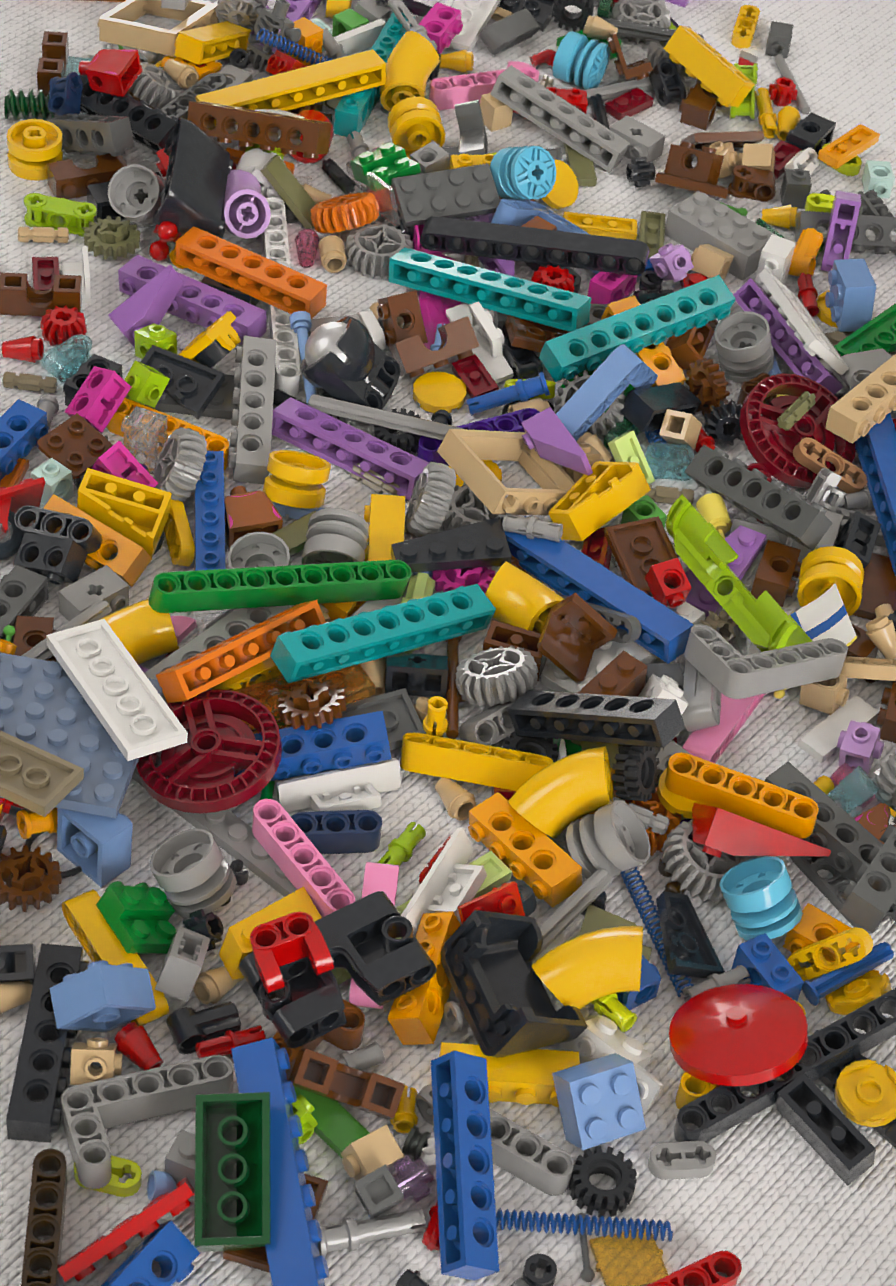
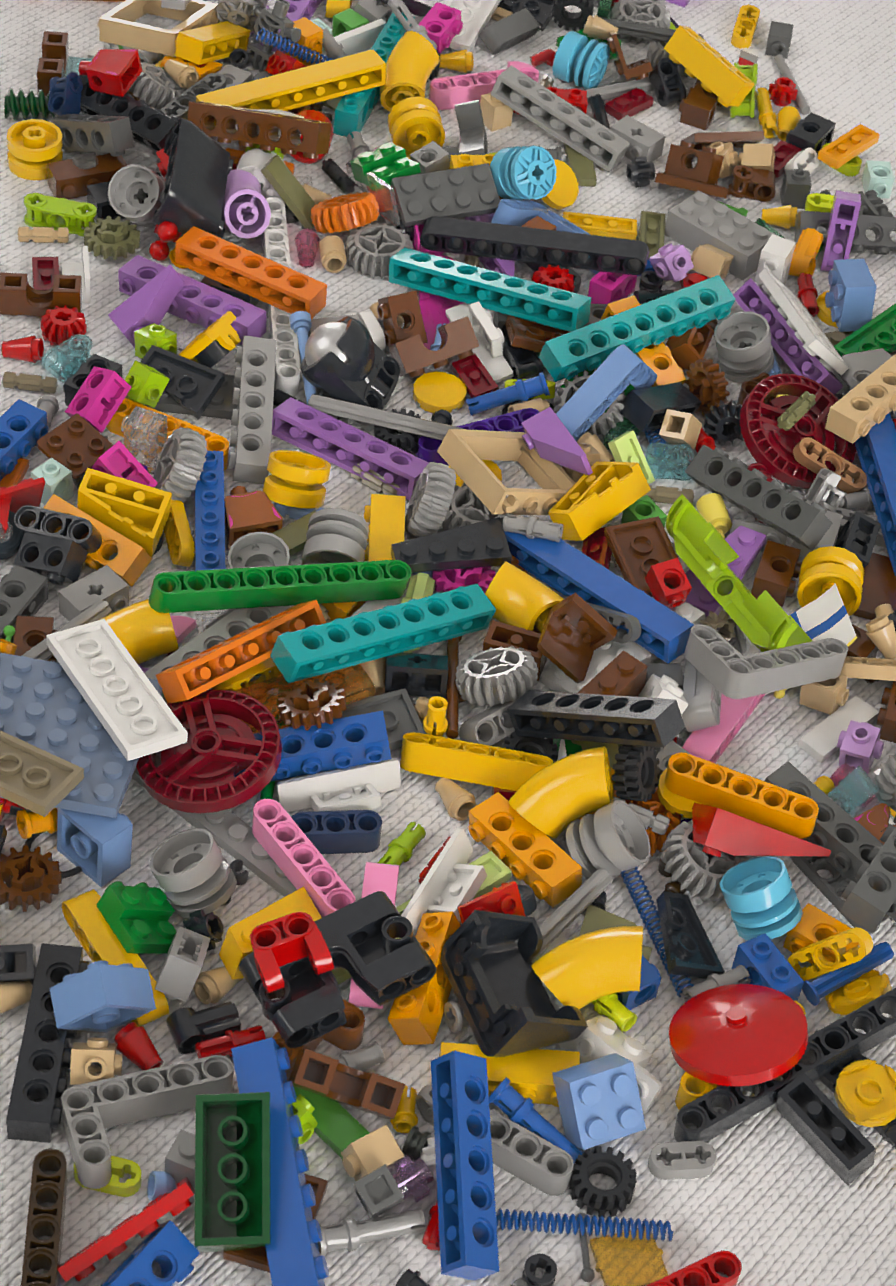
none -> blue pin [489,1077,583,1164]

